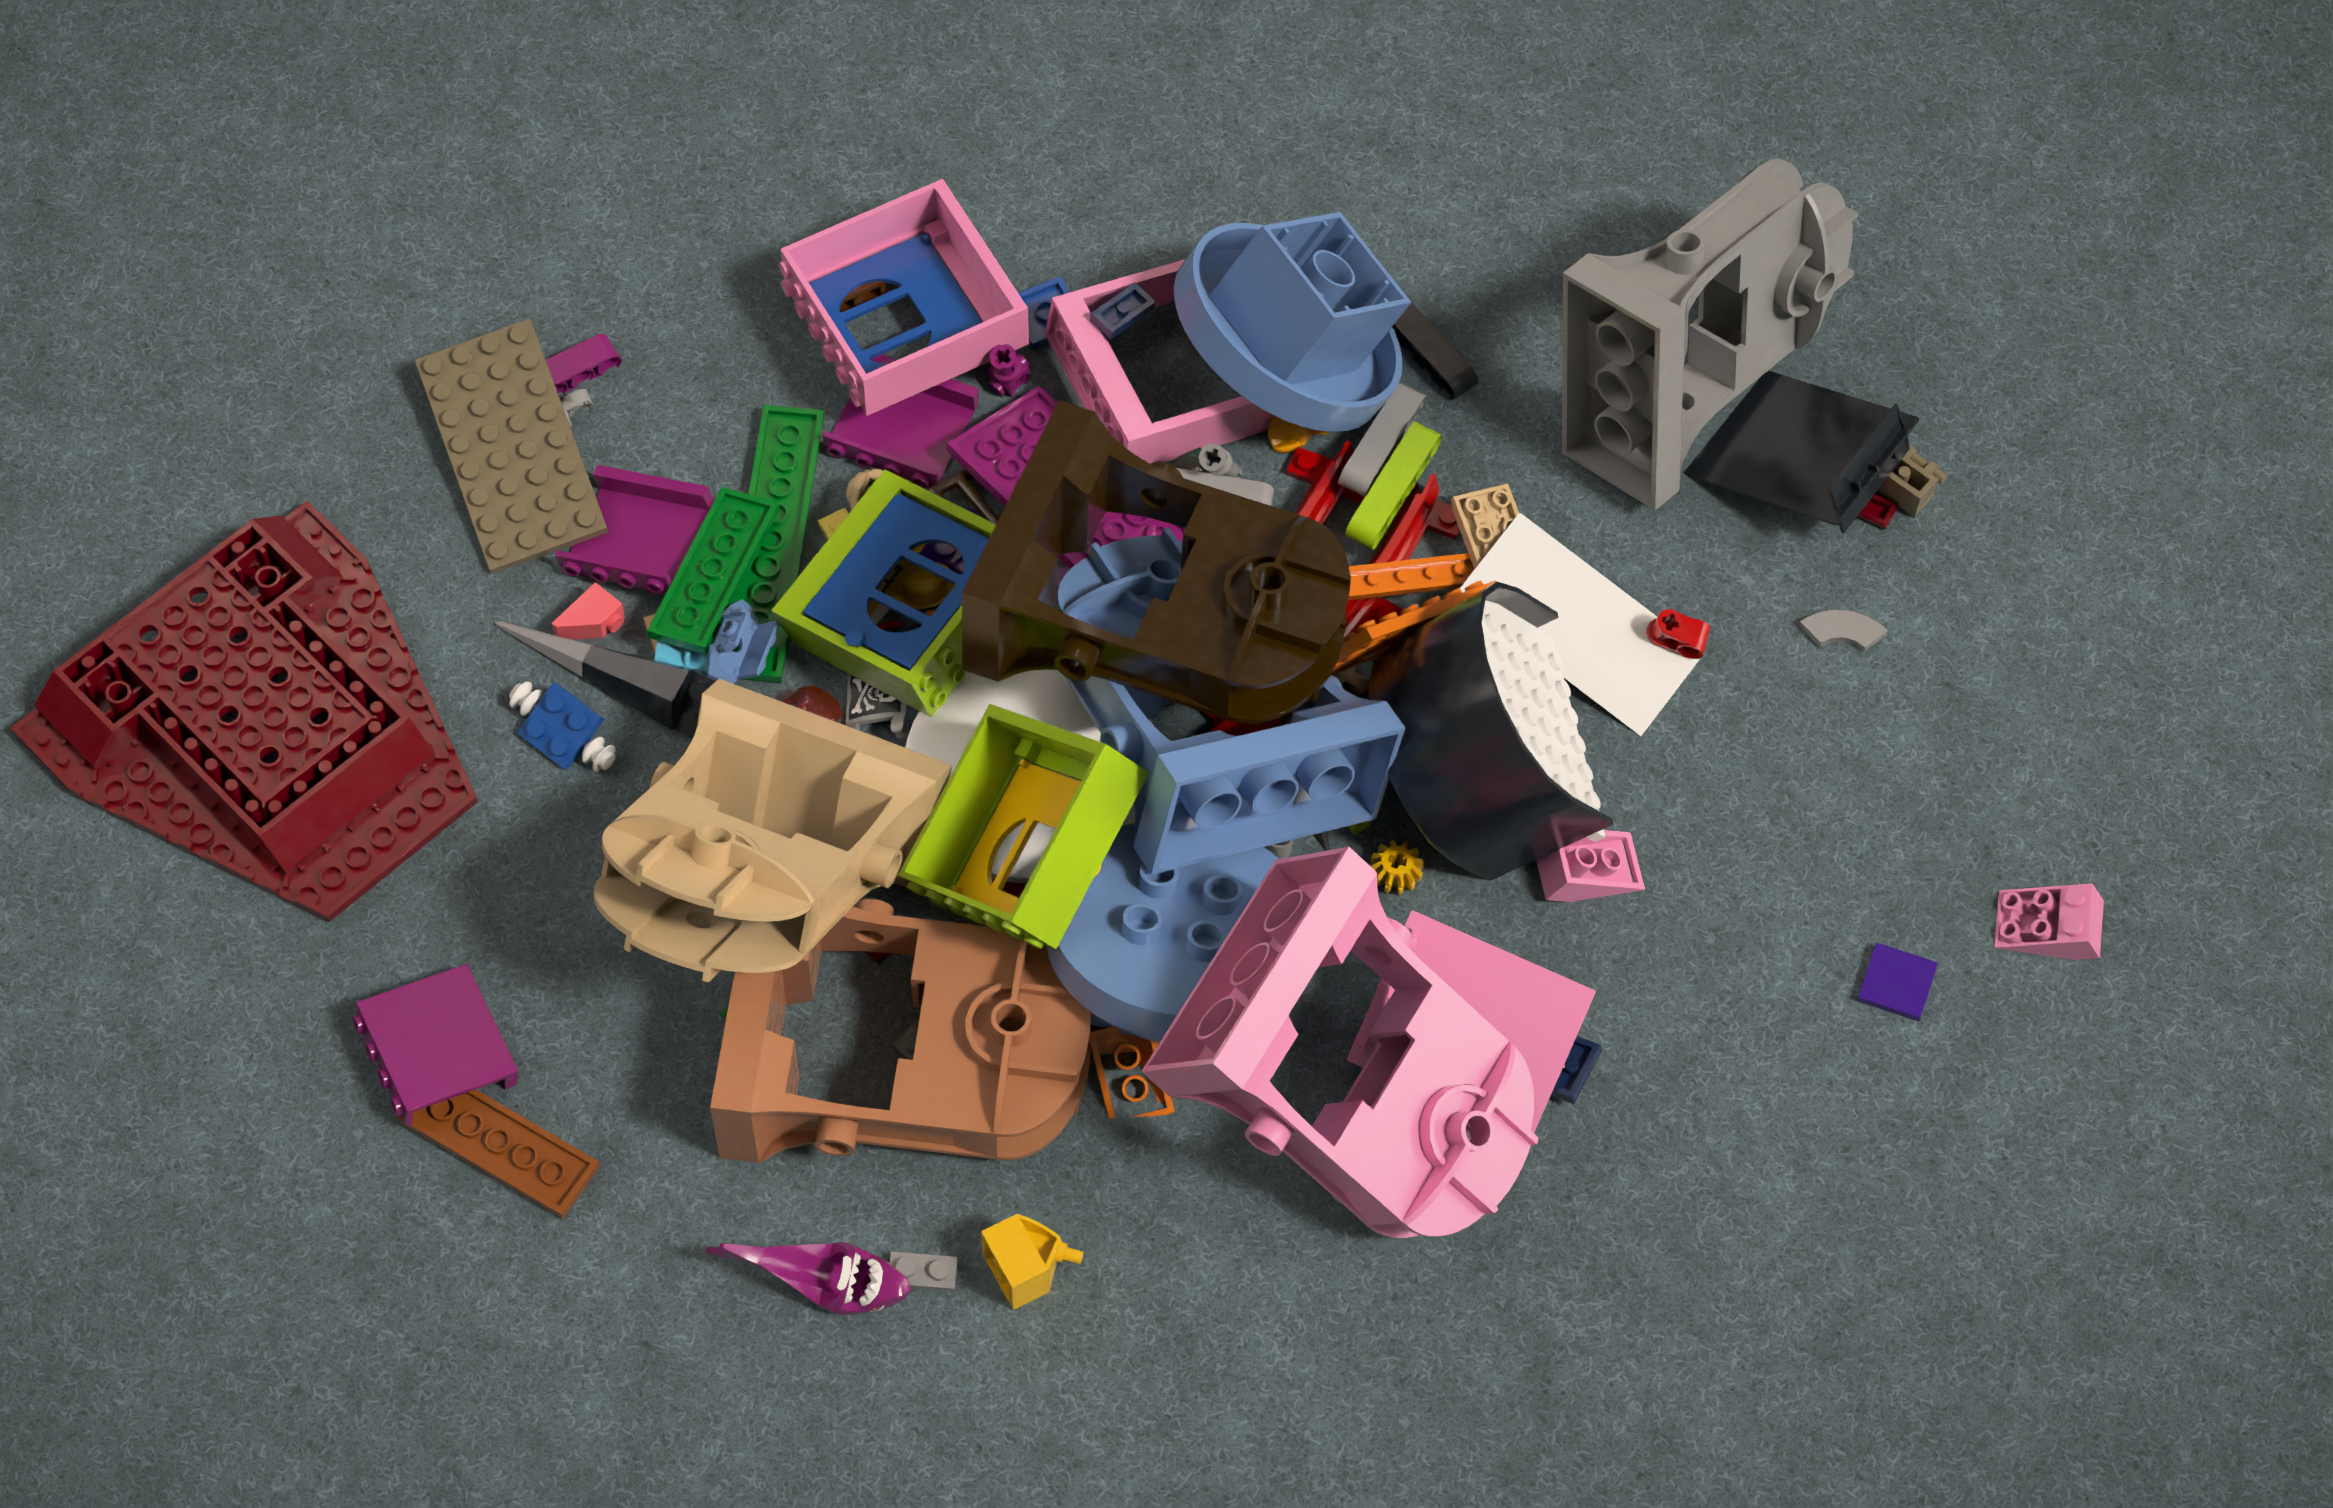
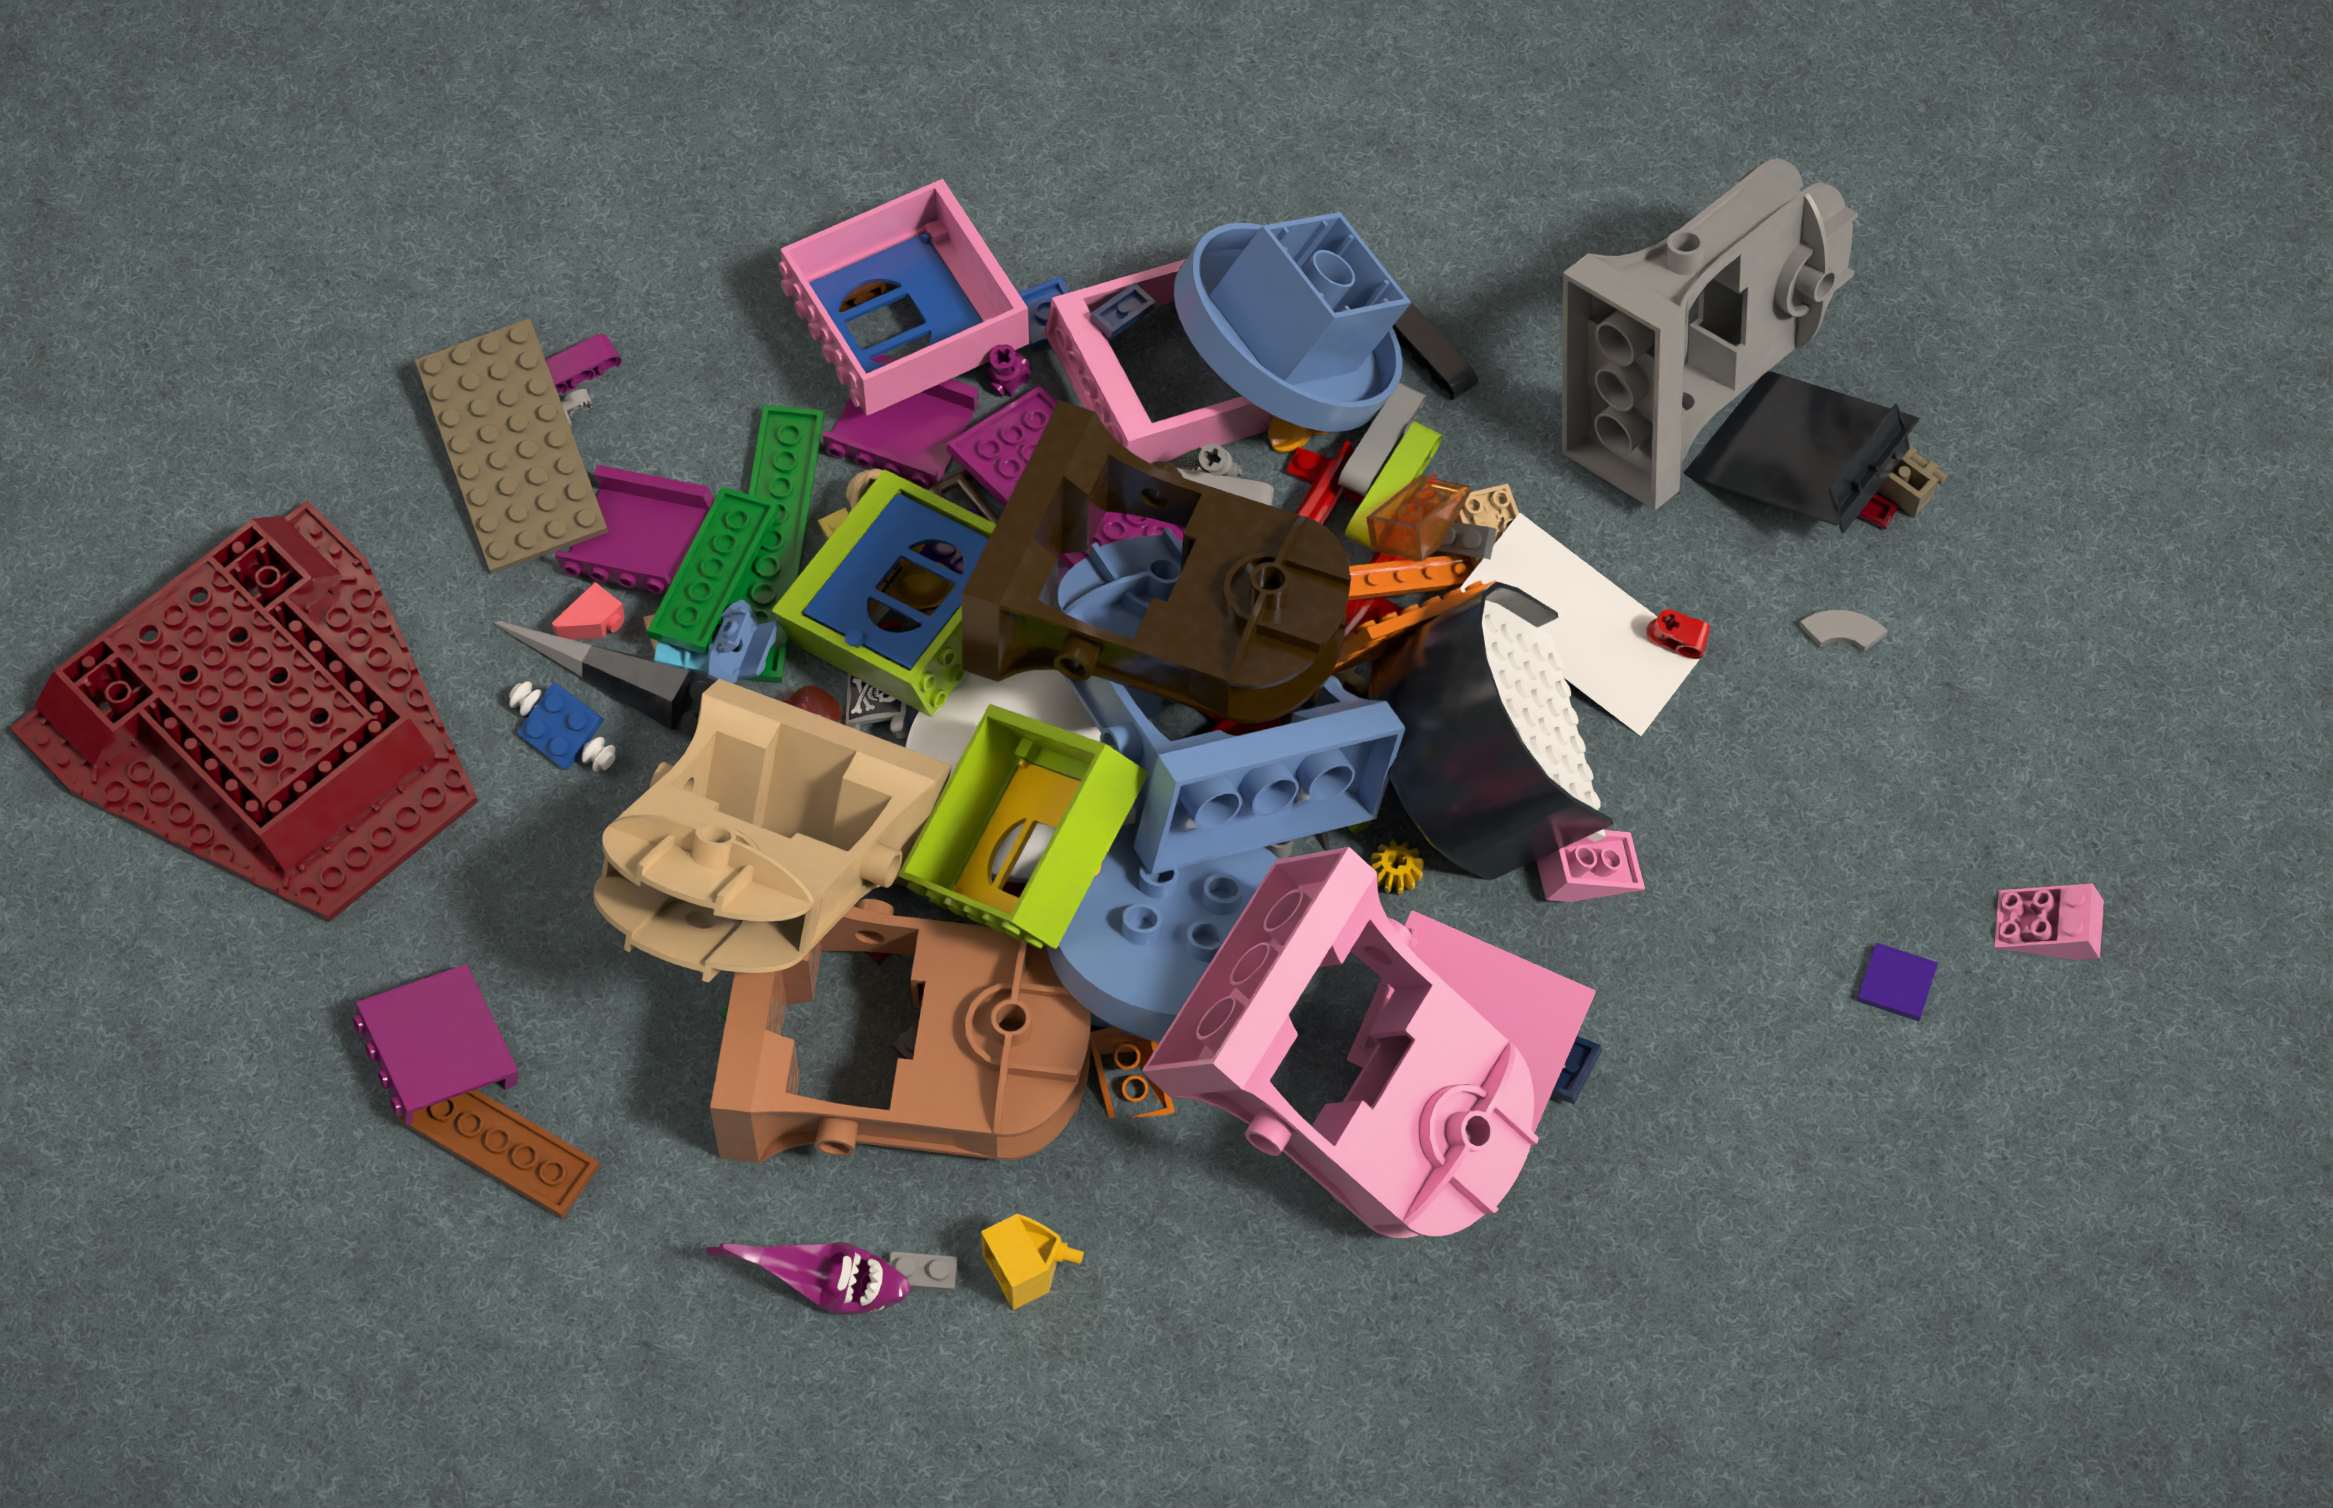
none -> clear orange slope [1366,475,1471,562]
none -> dark grey plate [1408,516,1497,560]

